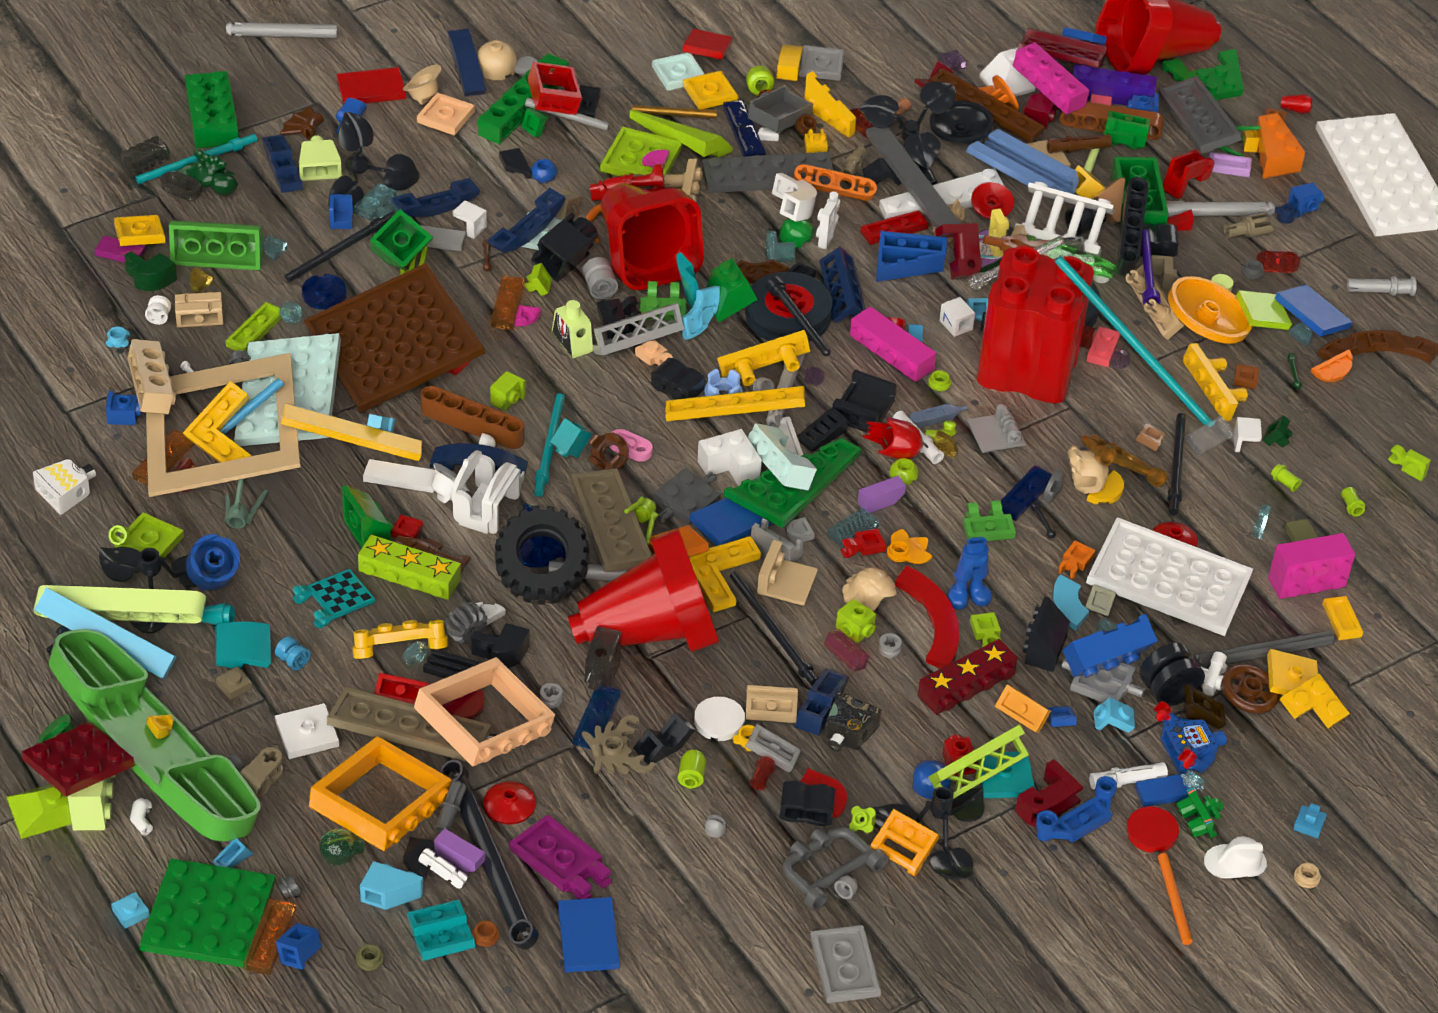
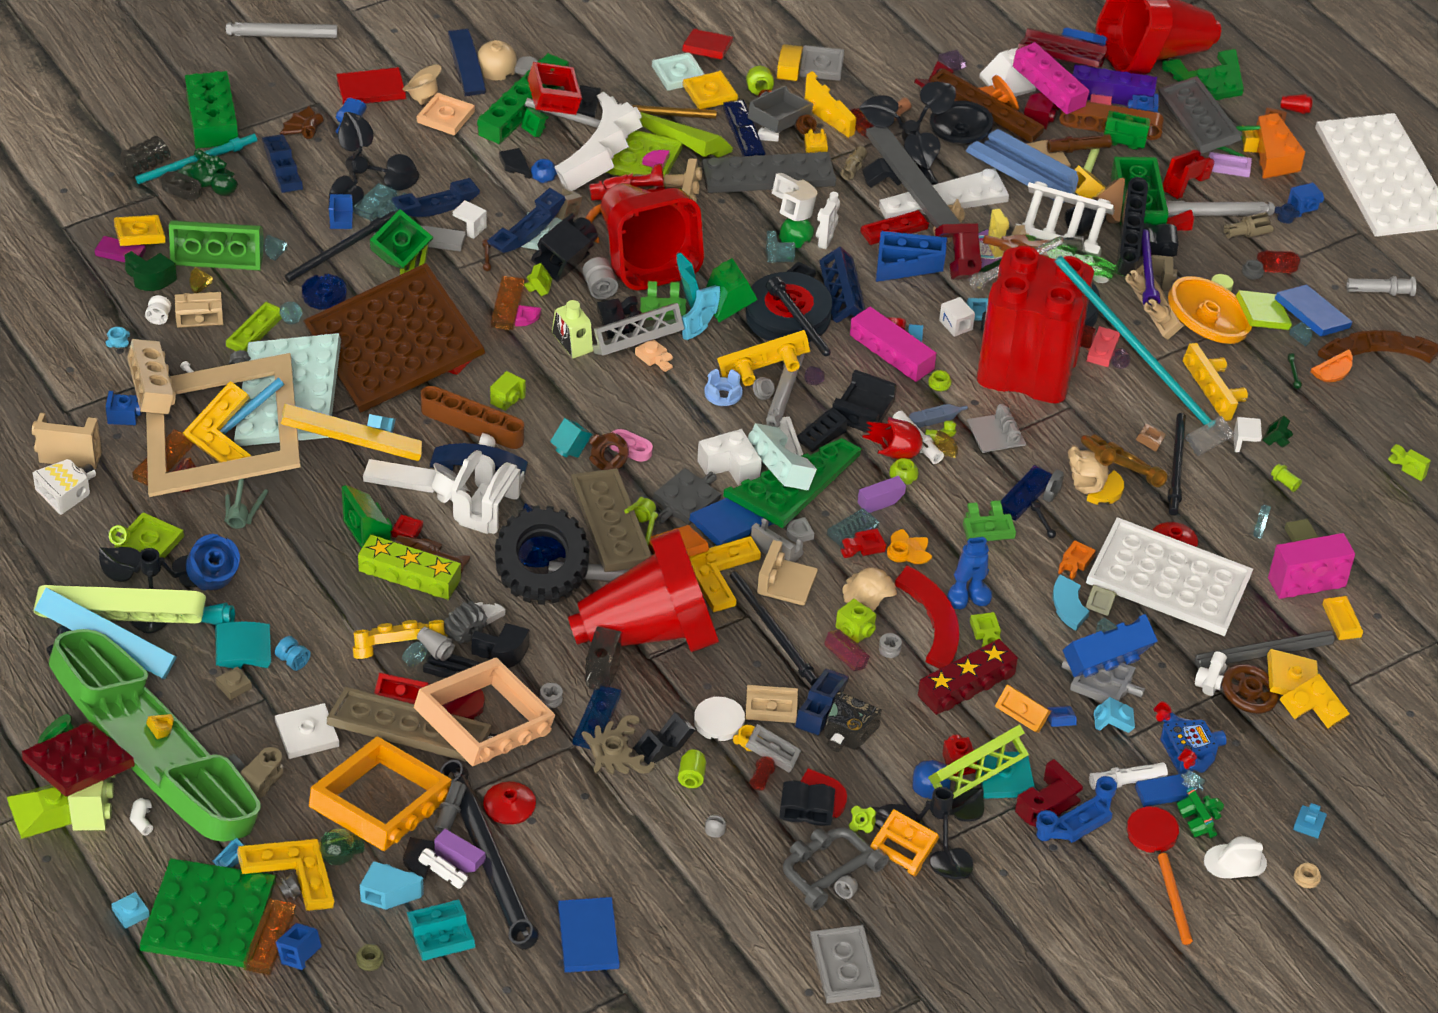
teal flag [293,569,376,629] -> none
yellowish green torso [299,136,342,181] -> none
dark orange plate [472,921,499,947] -> none
magenta tile [509,815,612,899] -> none
teal bar [534,393,565,497] -> none
black brick [651,357,705,400] -> none
yellow tile [665,386,805,421] -> none
reddish brown tile [737,259,790,284] -> none
orange beam [793,164,877,201] -> none
red dish [971,182,1014,219] -> none
black slope [1023,596,1070,672] -> none
black wheel [1139,643,1205,706] -> none
dark brown slope [1184,685,1226,729] -> none
dark orange plate [1233,364,1259,389] -> none
lime pin [1341,487,1365,517] -> none
none -> tan panel [32,413,102,469]
none -> yellow plate [237,839,334,911]
none -> light grey cone [417,626,455,661]
none -> white arch [554,91,643,191]

